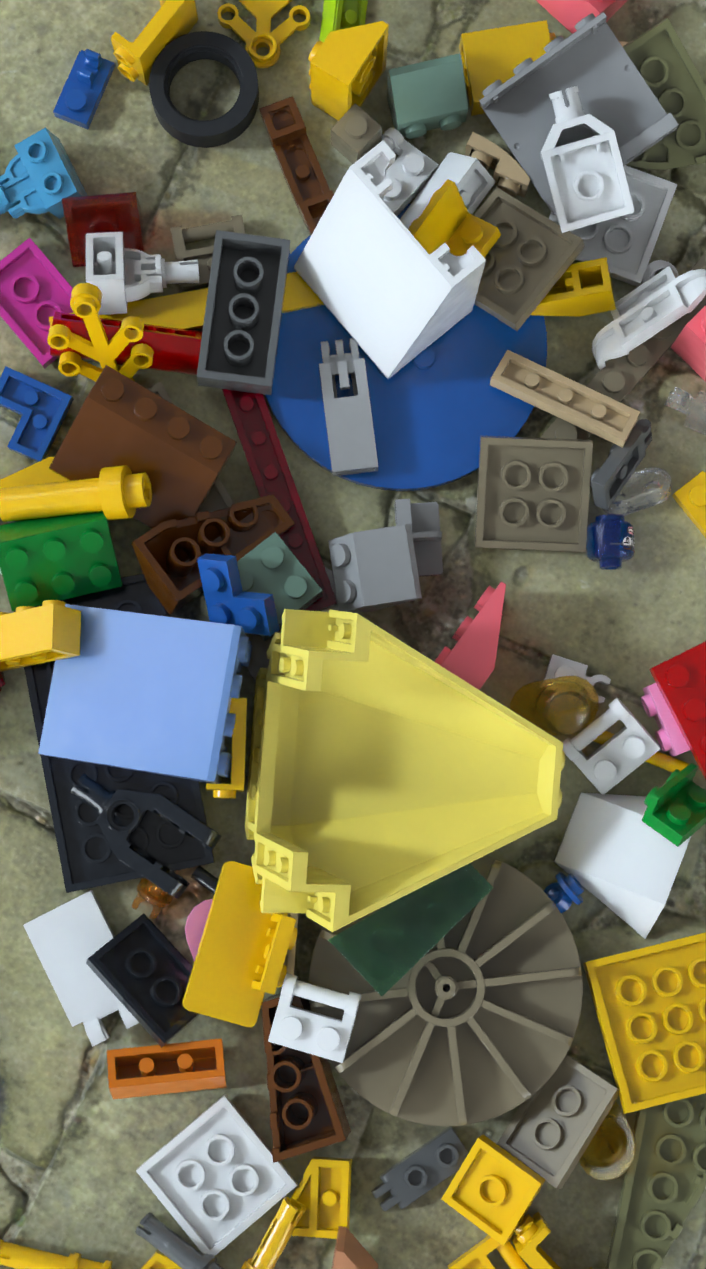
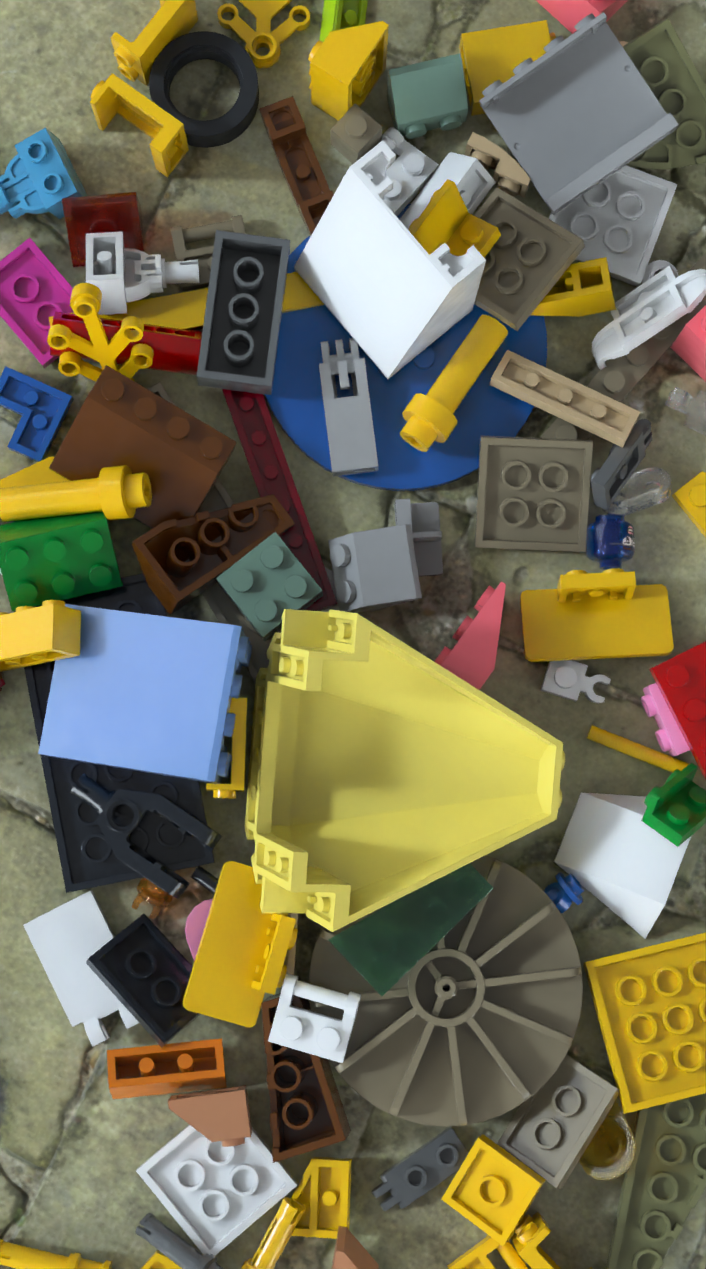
blue plate [53,49,115,129] -> none
blue plate [197,553,280,636] -> none
clear yellow piece [510,676,599,736] -> none
white plate [540,86,635,233] -> none
white plate [563,698,660,795] -> none
none -> yellow panel [90,73,189,178]
none -> nougat slope [168,1085,252,1147]
none -> yellow piece [400,314,508,452]
none -> yellow bracket [520,568,674,662]

